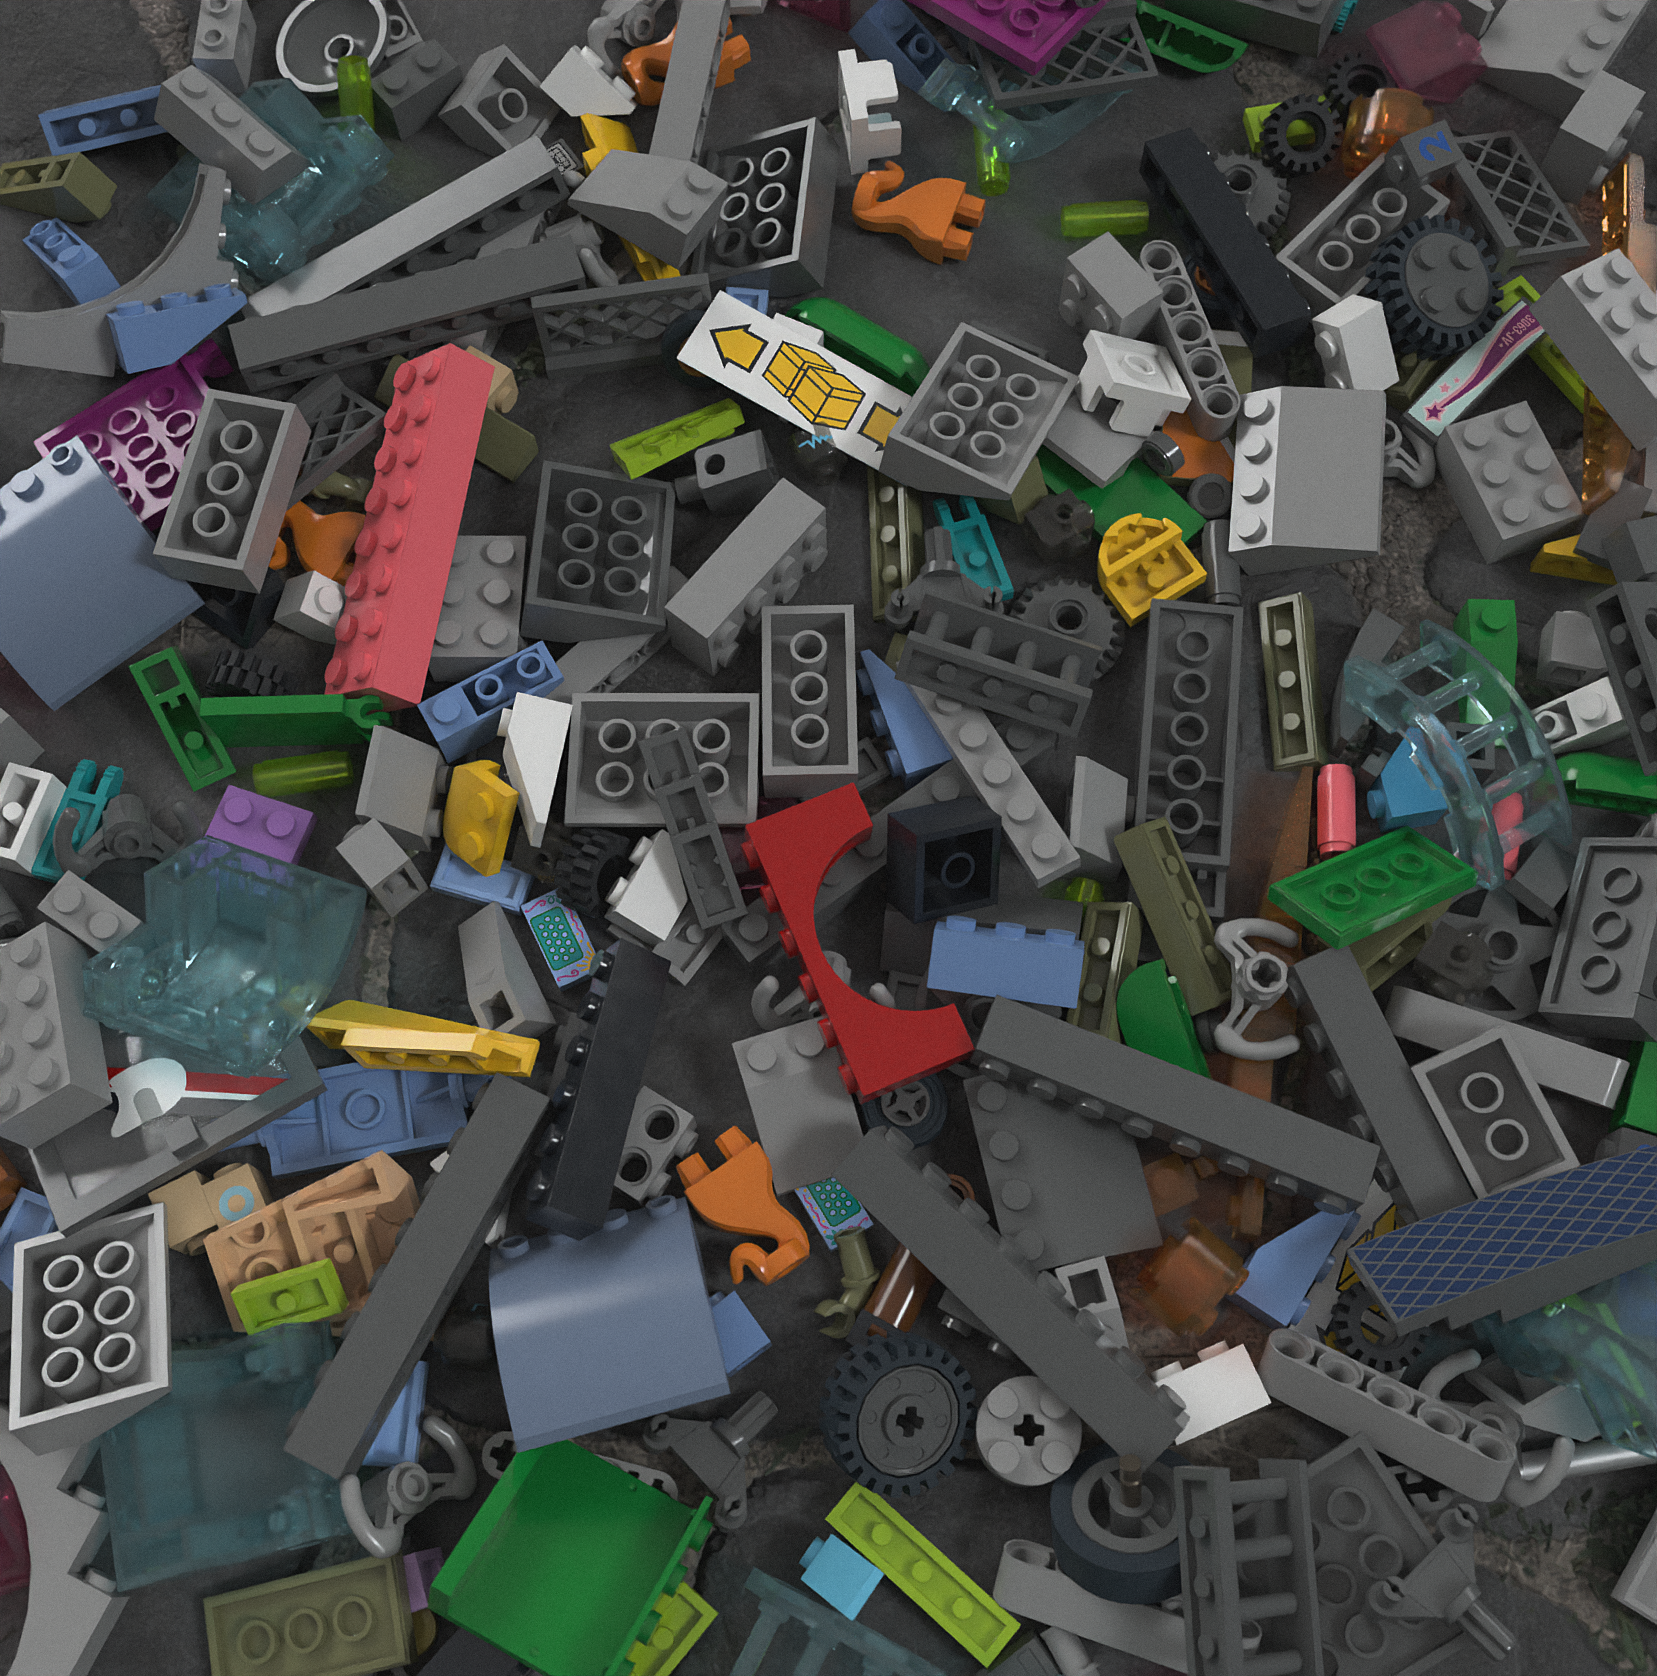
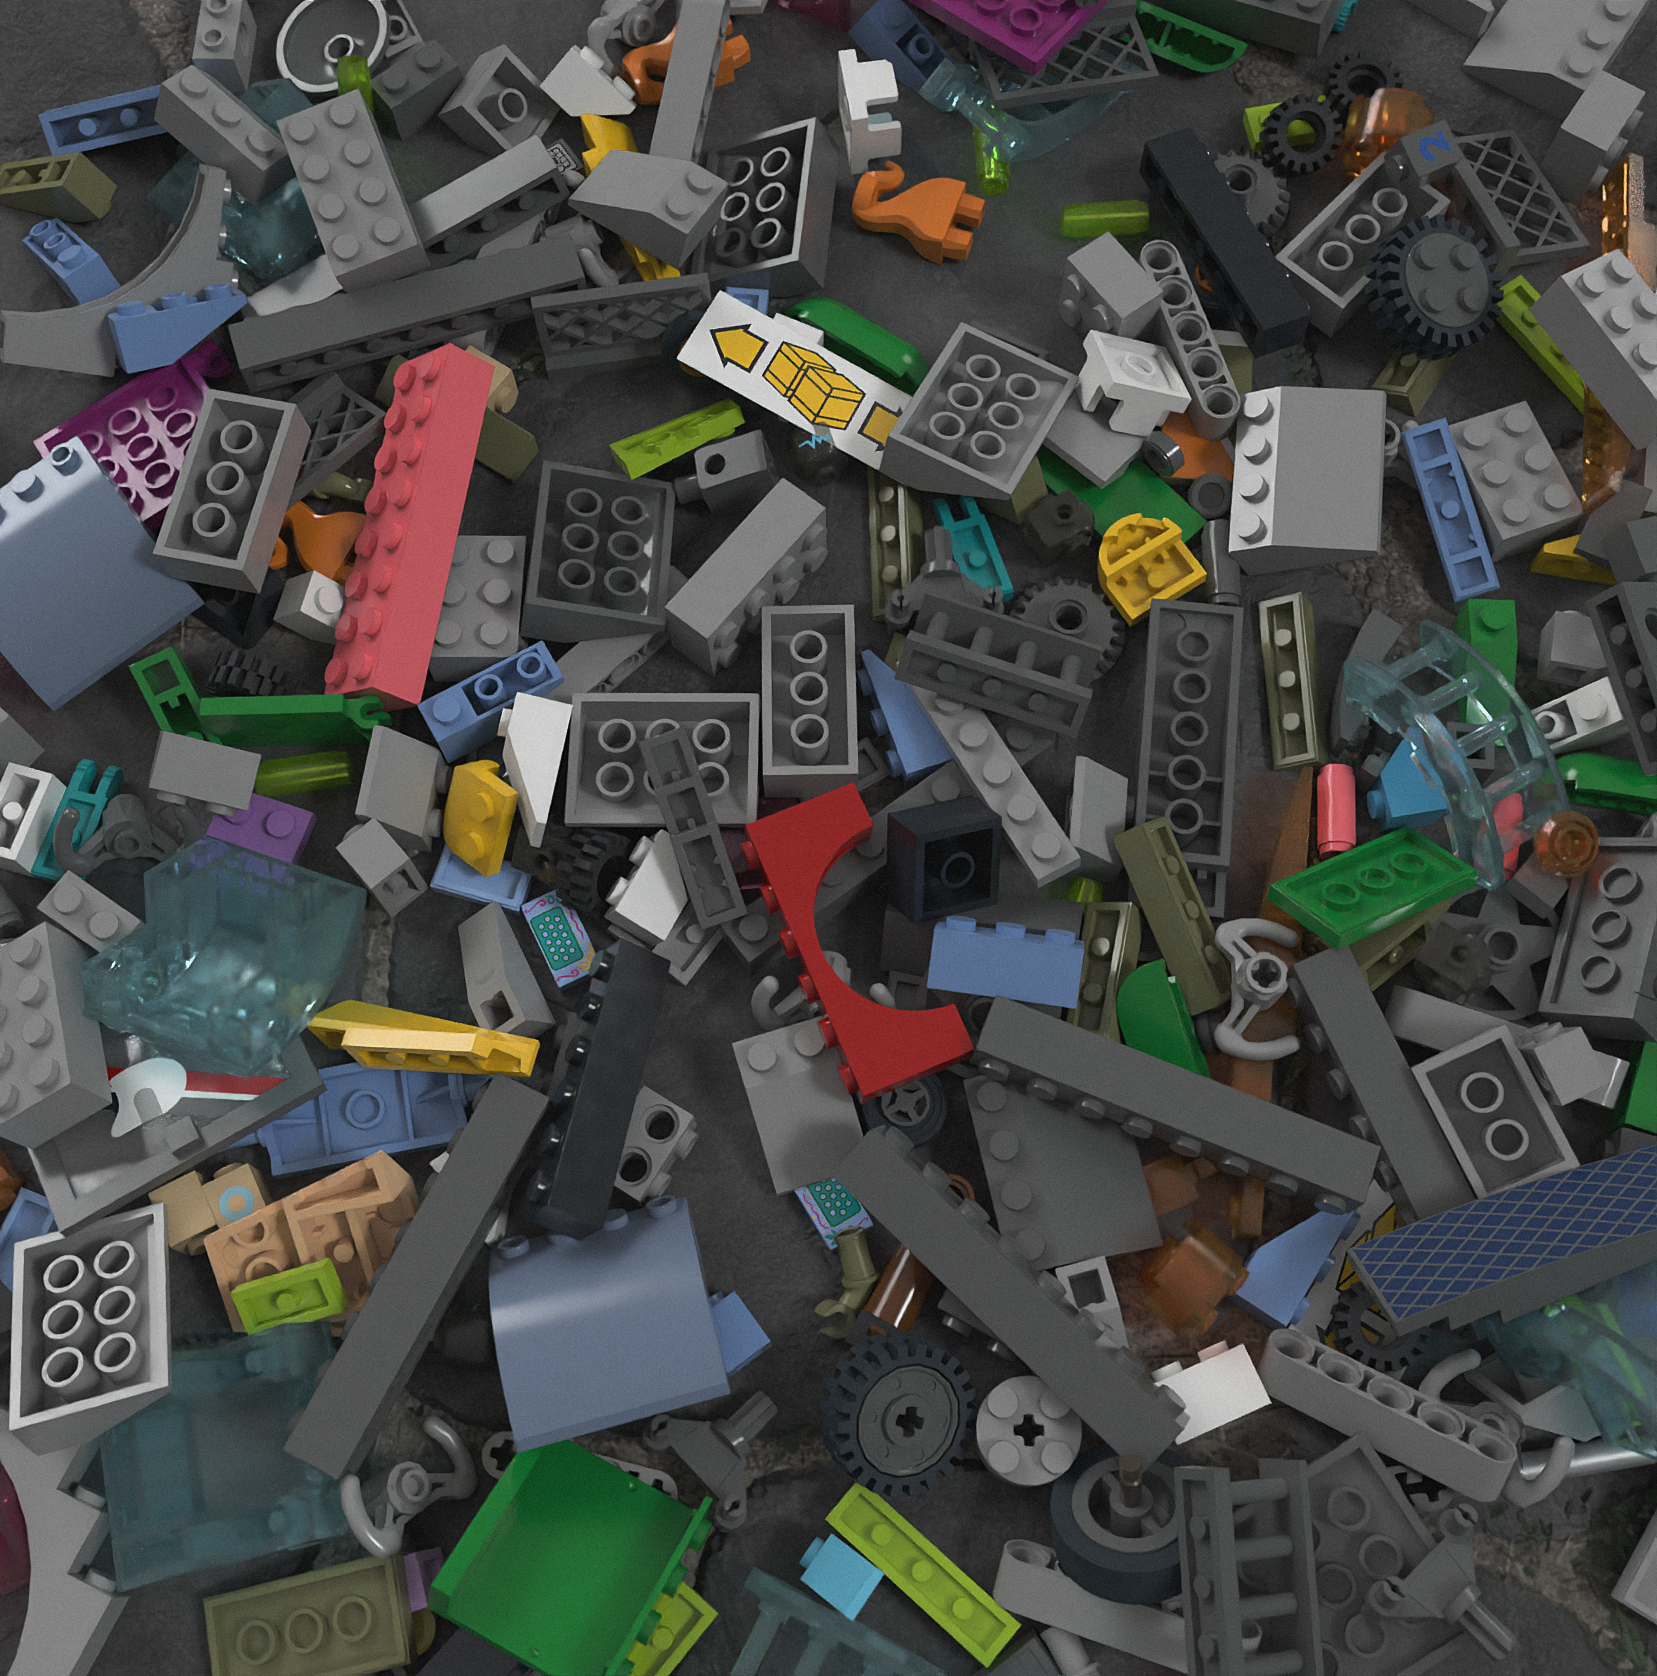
light blue tile [362,1361,429,1467] -> none
orange hips [676,1126,810,1286] -> none
white brick [1312,294,1400,391] -> none
clear pink slope [1365,0,1489,103] -> none
slope [1399,296,1548,448] -> none
none -> light grey slope [148,731,261,817]
none -> light grey brick [276,89,431,293]
none -> medium blue plate [1401,417,1500,604]
none -> light grey brick [1517,1022,1610,1106]
none -> clear orange cone [1533,811,1600,877]

